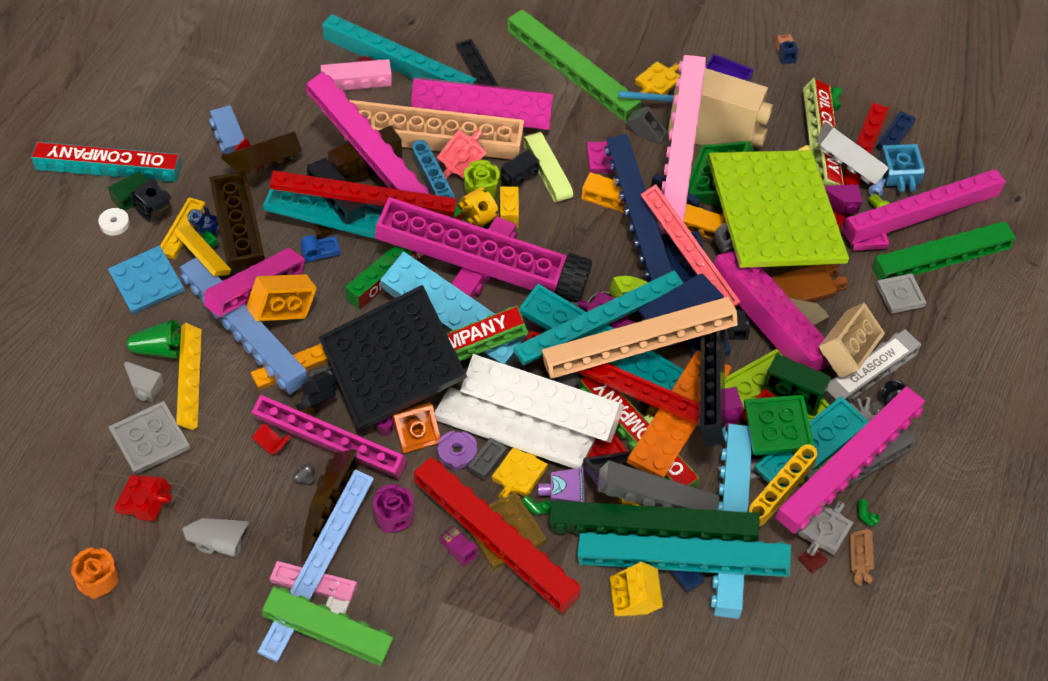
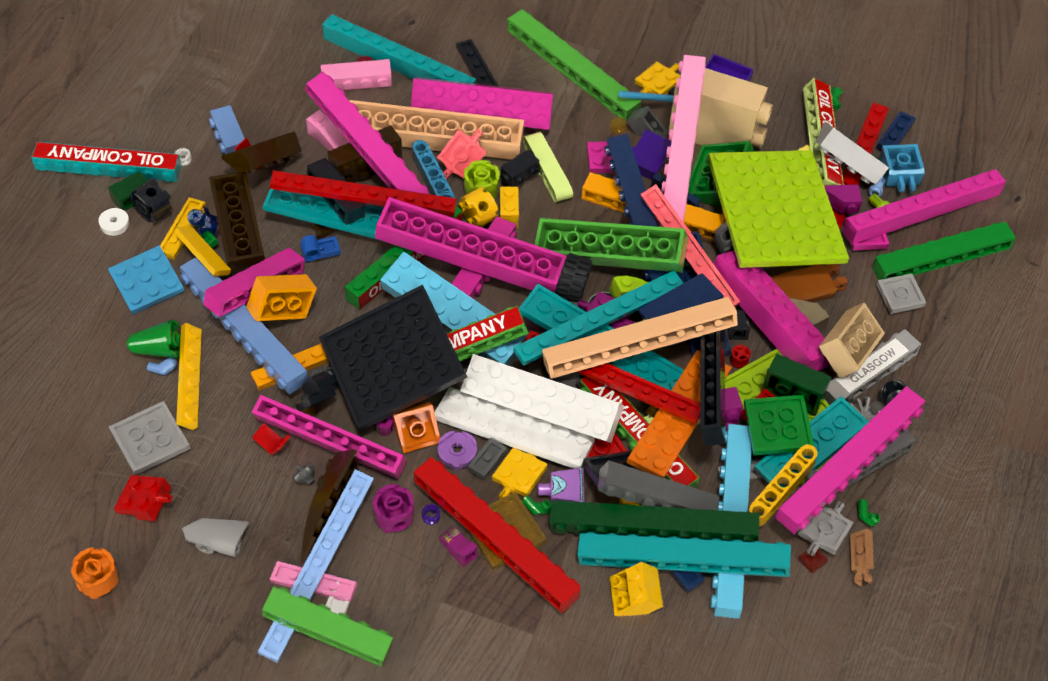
light grey slope [124,362,164,402] -> none
dark blue leg [774,34,799,64] -> none
none -> medium blue arm [147,358,177,375]
none -> white bush [174,148,192,166]
none -> bright pink slope [306,110,349,151]
none -> dark purple bush [422,504,440,525]
none -> bright green brick [535,218,688,272]
none -> clear yellow bush [610,117,627,134]
none -> dark purple container [632,130,672,180]
none -> red wheel [730,345,751,369]

